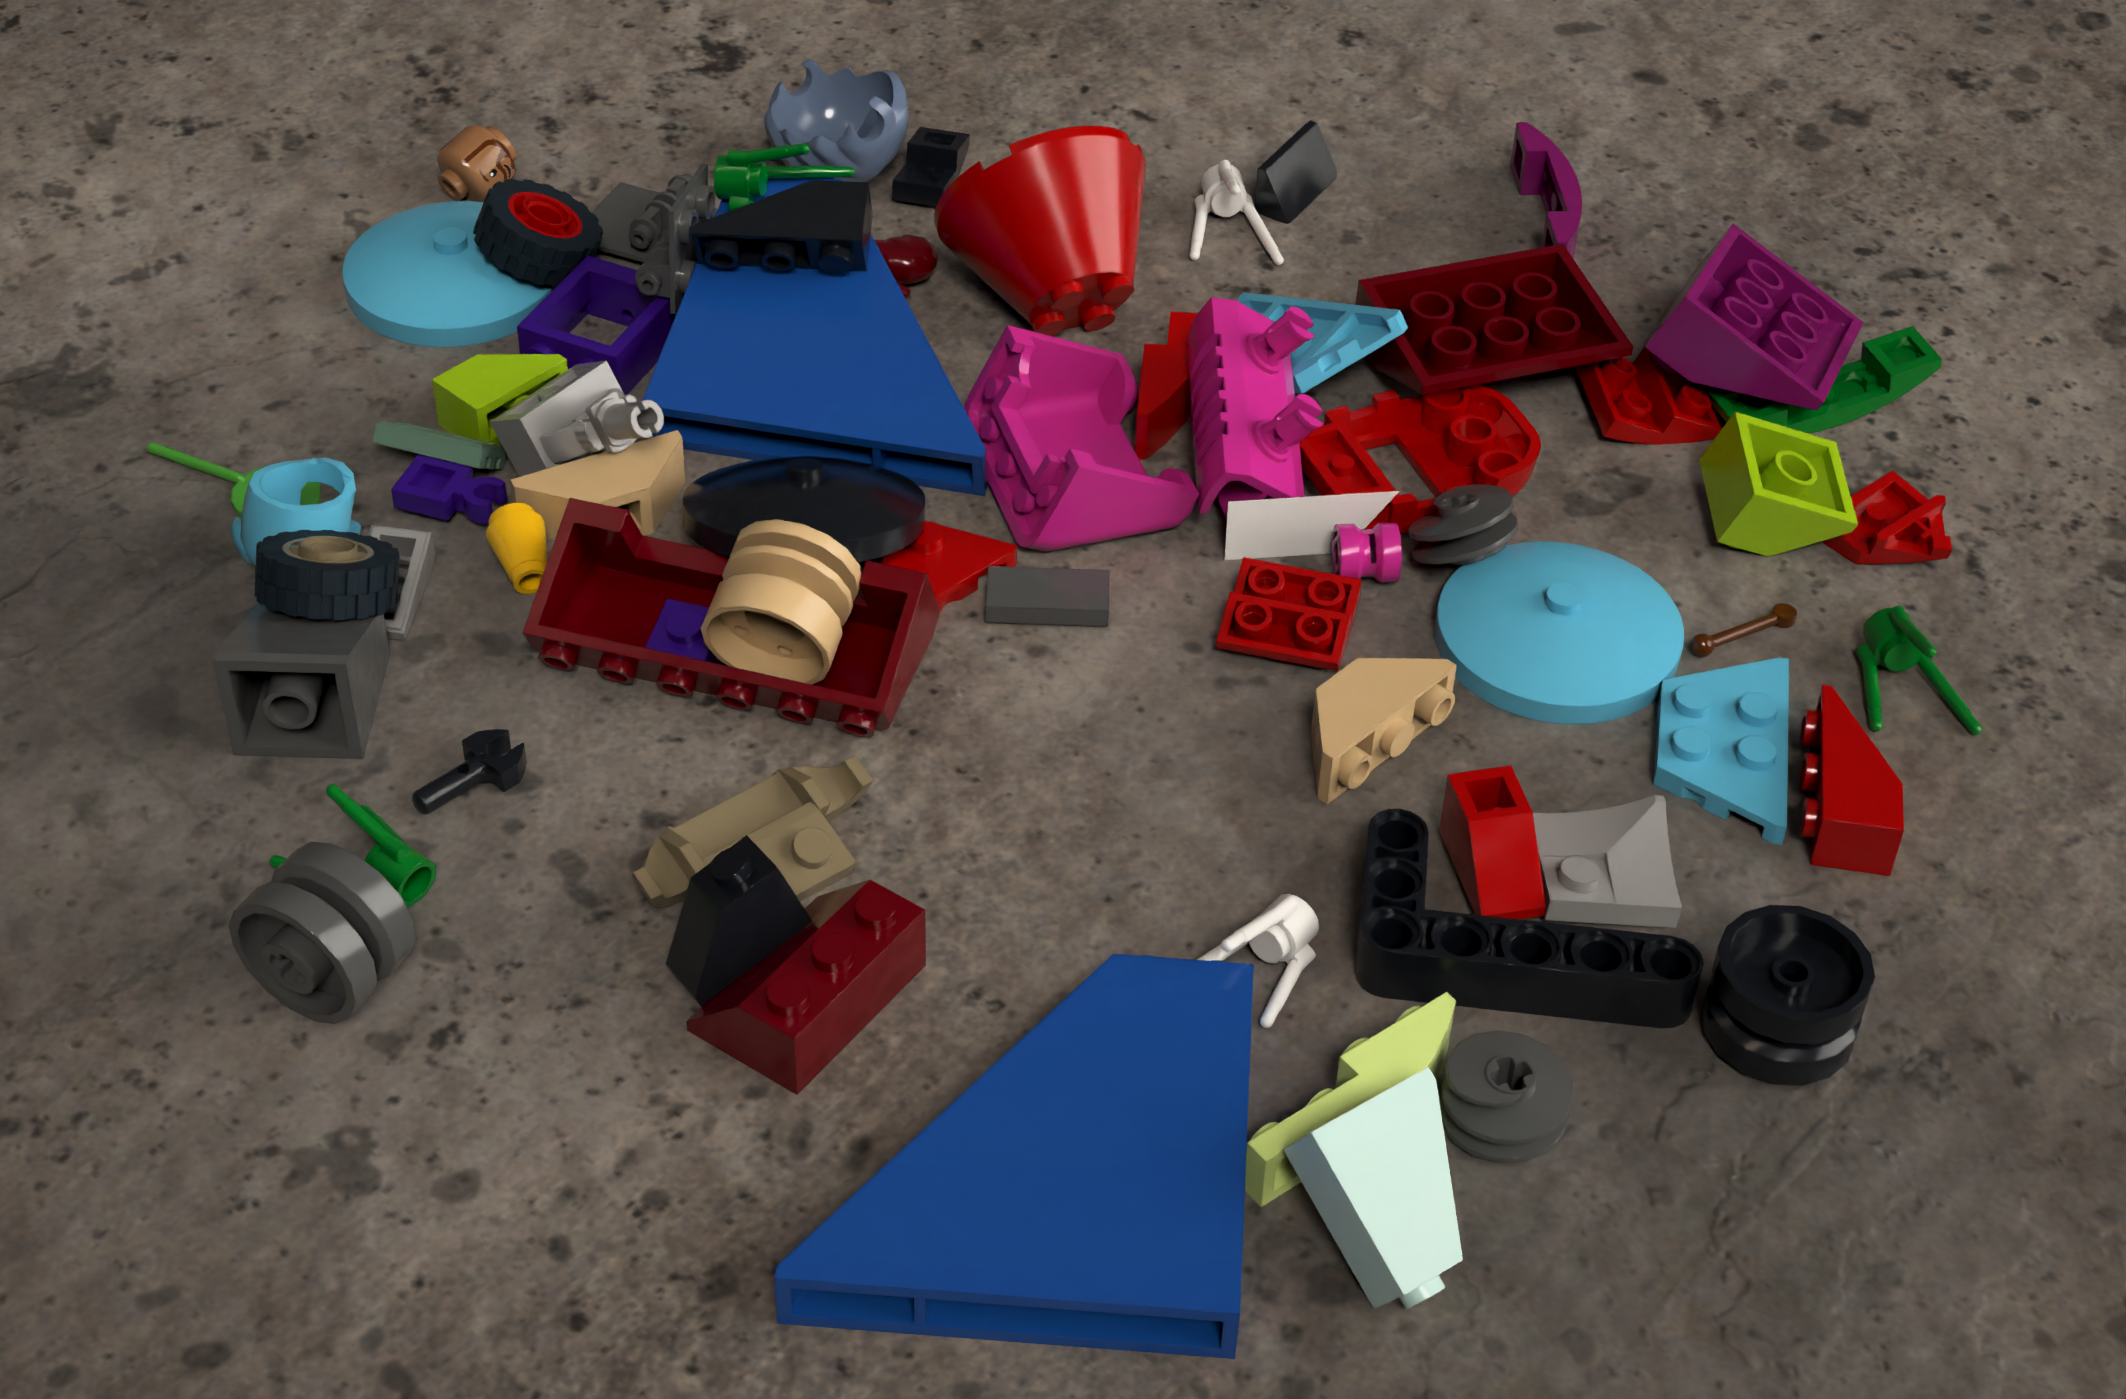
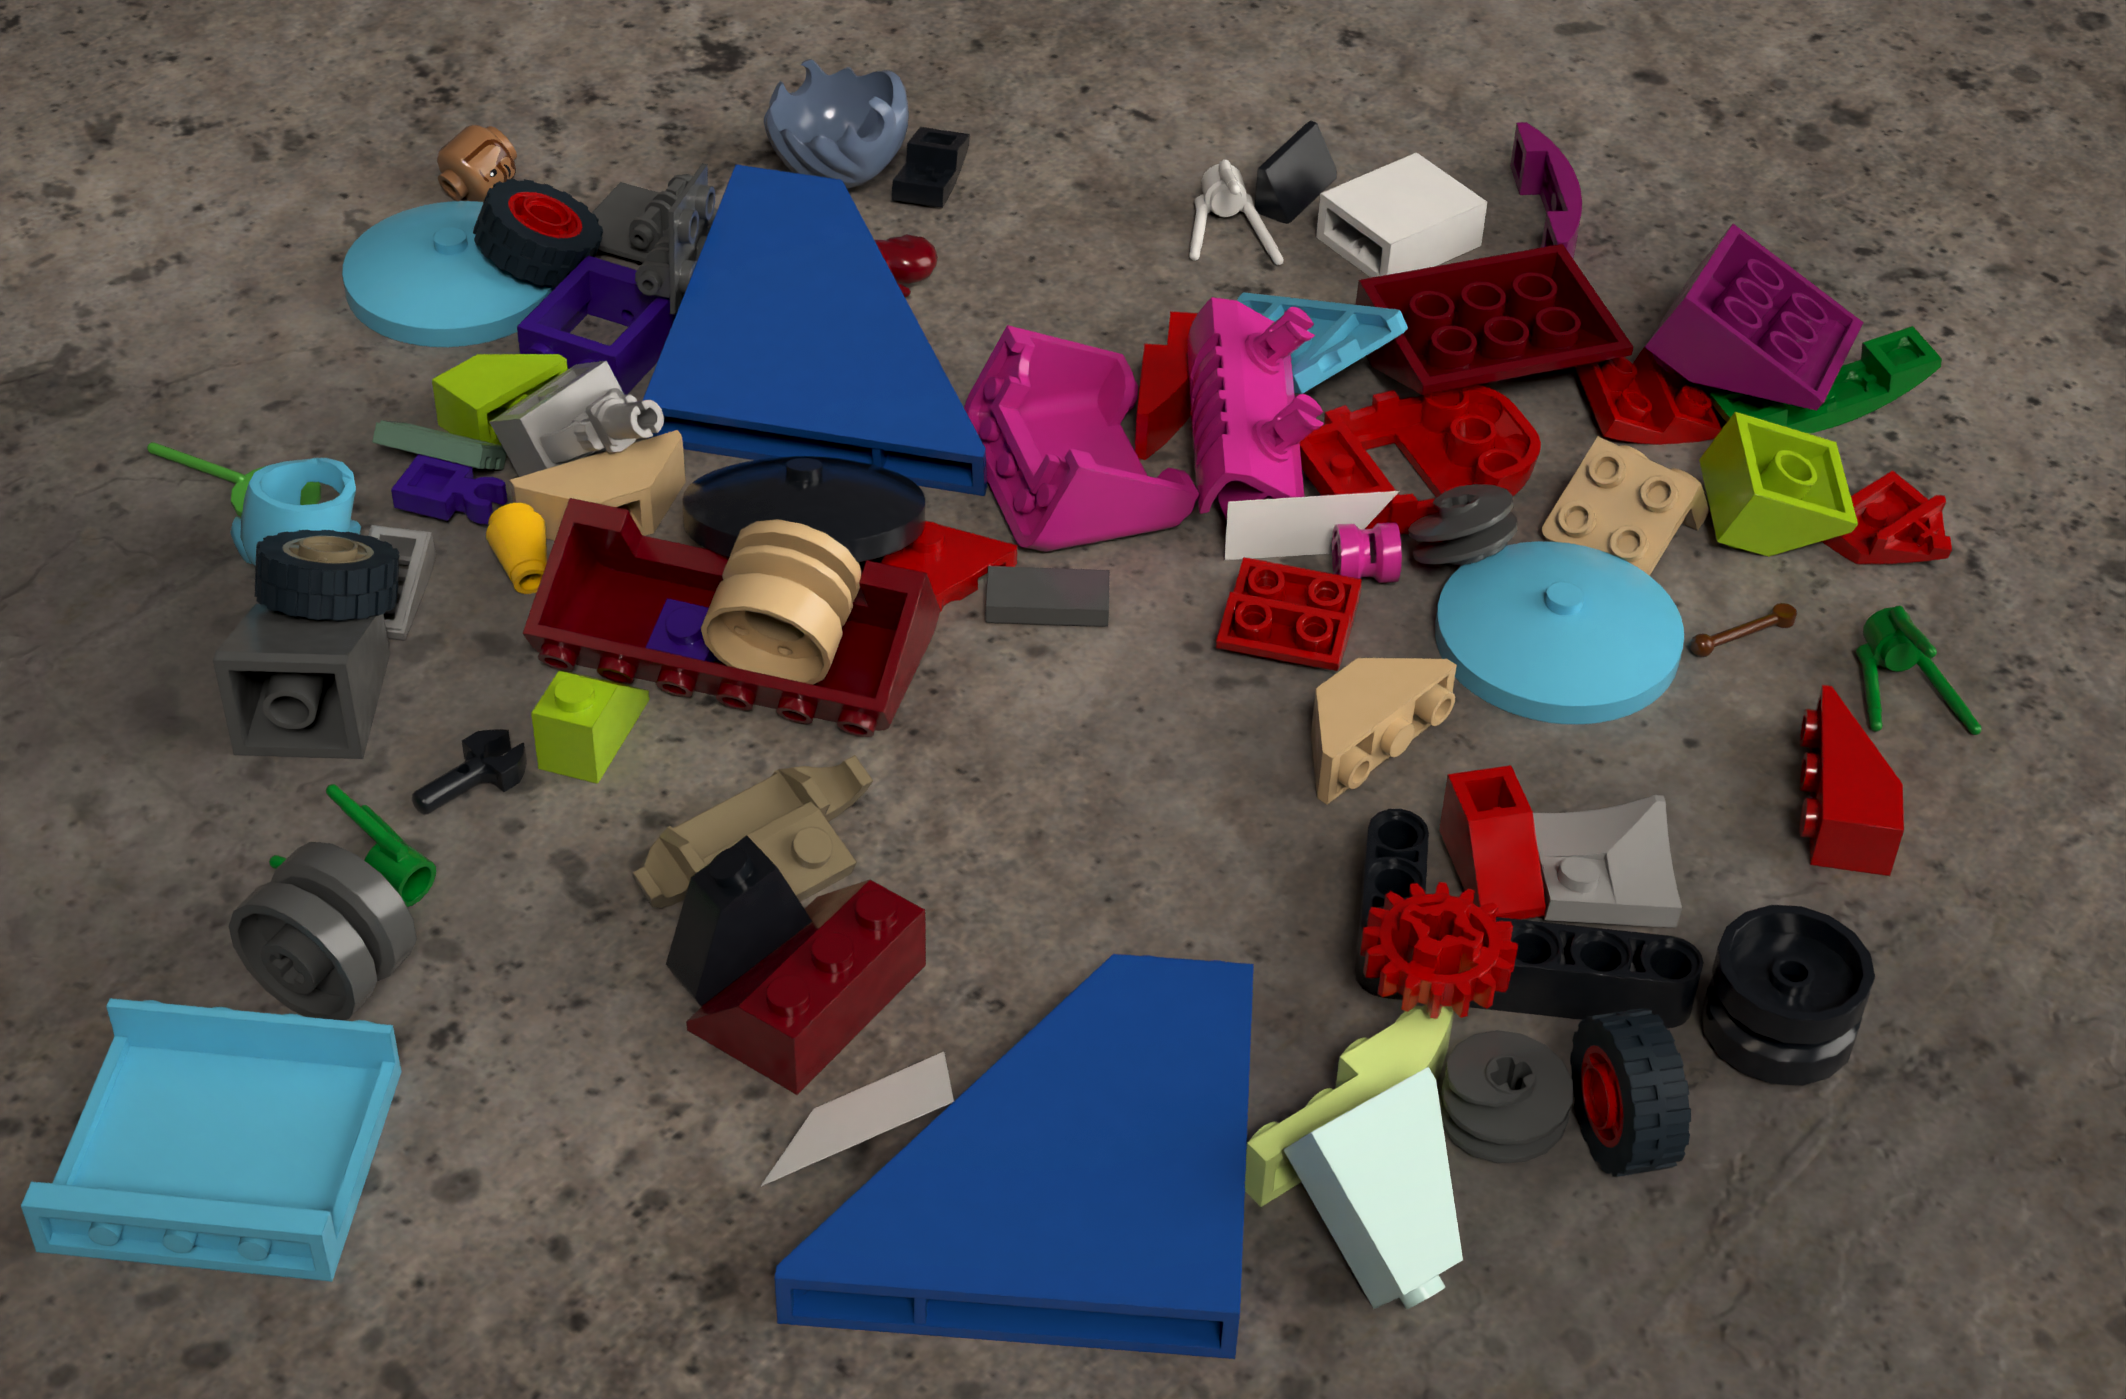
black slope [691,180,873,274] -> none
green plant [714,143,855,211] -> none
red cone [934,126,1146,336] -> none
white plant [1196,894,1319,1028] -> none
medium azure wing [1653,657,1789,845] -> none
none -> medium azure panel [21,998,402,1282]
none -> lime slope [531,671,650,784]
none -> white sticker [761,1052,954,1186]
none -> white brick [1316,152,1487,278]
none -> red gear [1360,882,1518,1019]
none -> tan bracket [1542,436,1710,576]
none -> black wheel [1570,1008,1691,1177]

